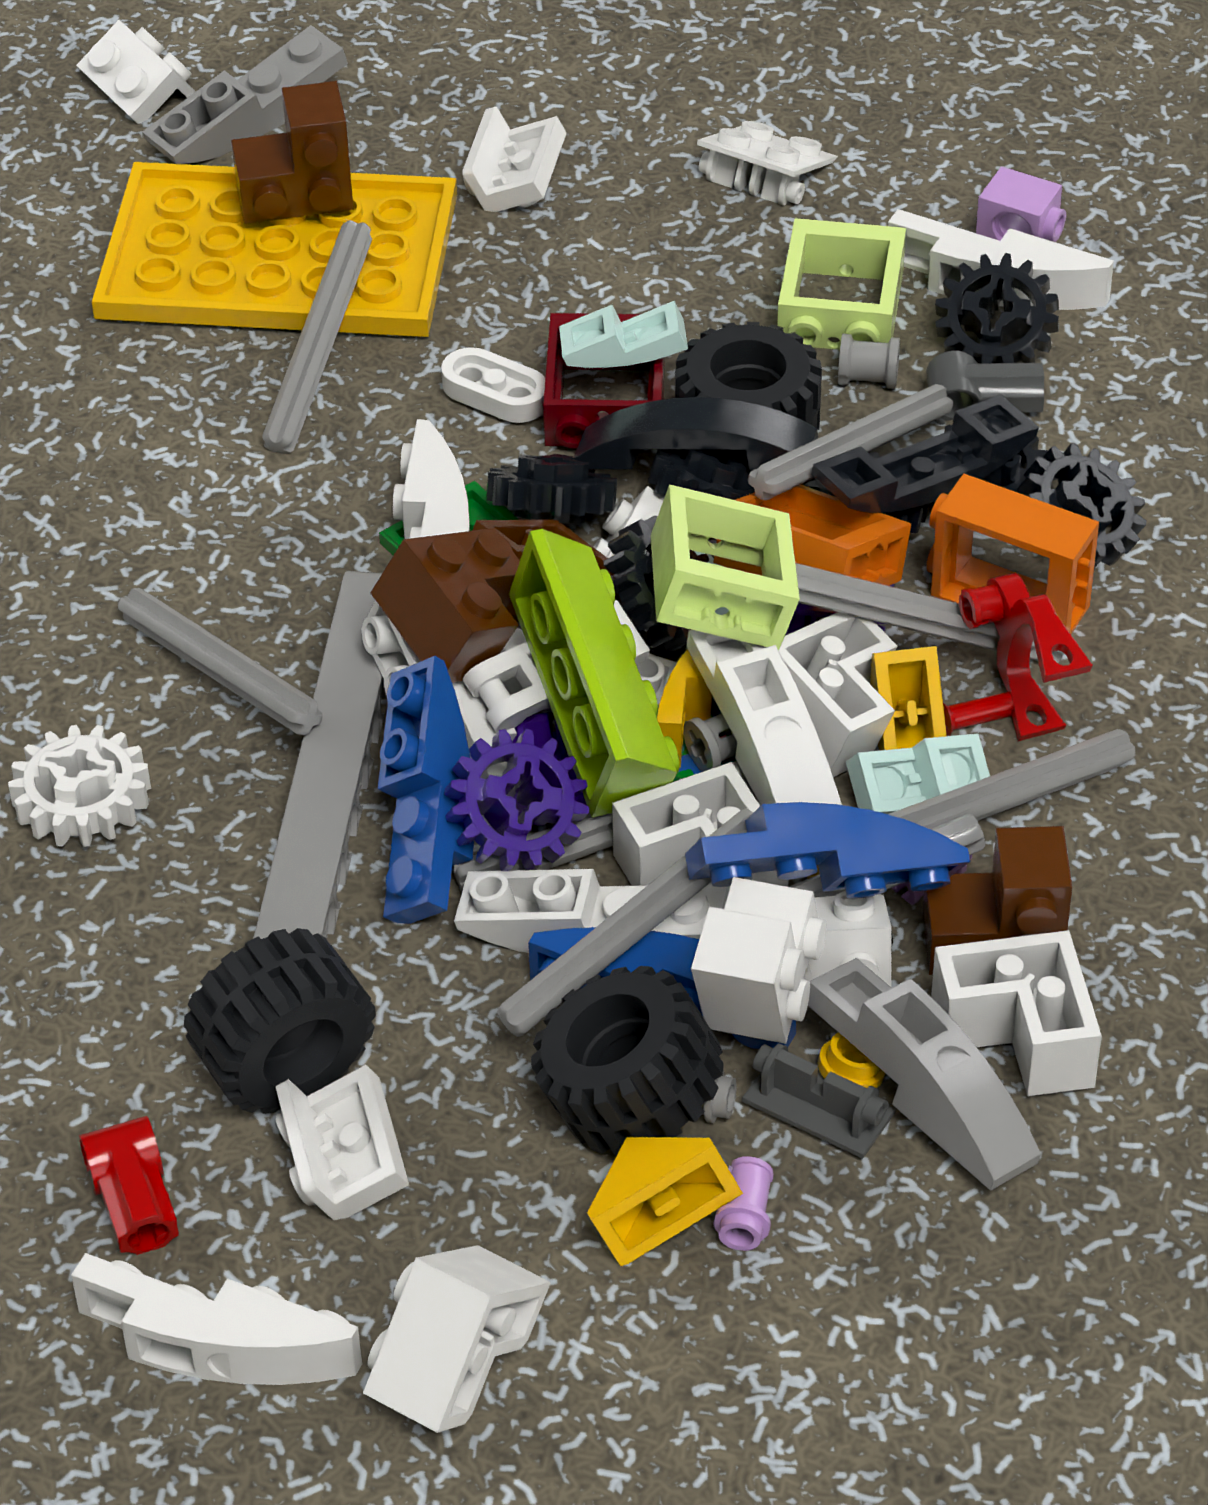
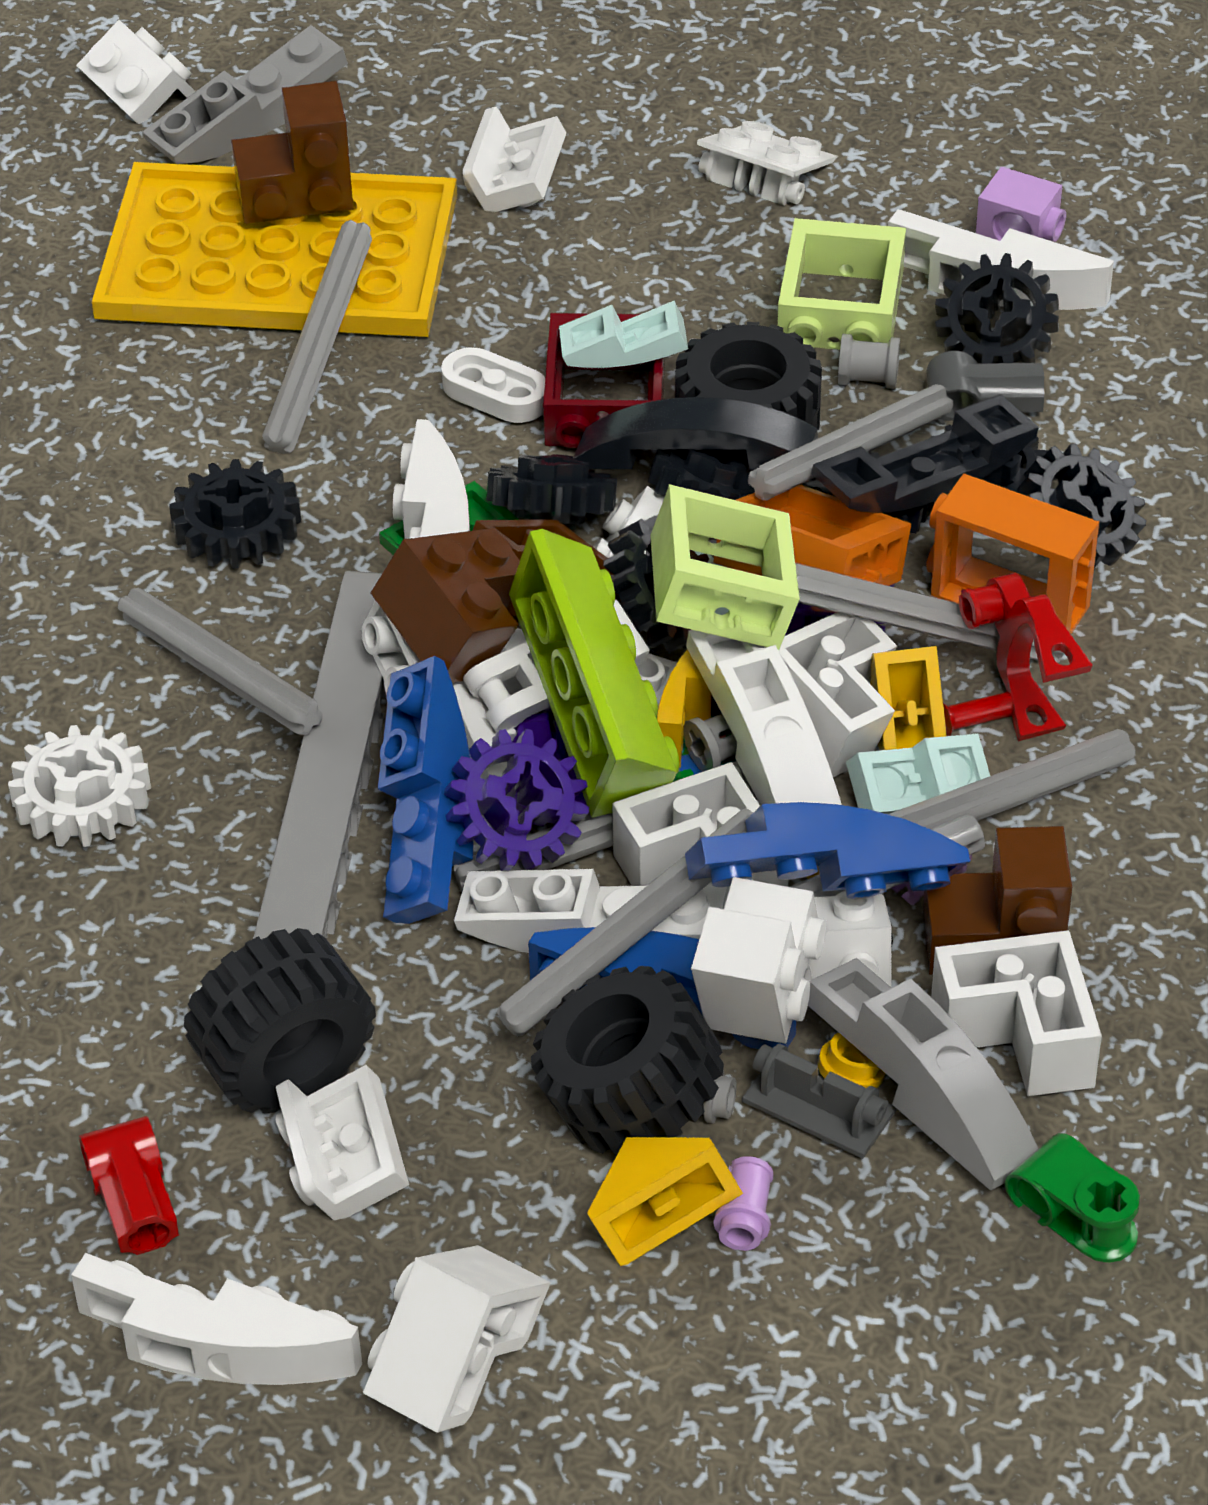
none -> black gear [169,459,302,569]
none -> green piece [1005,1133,1140,1263]

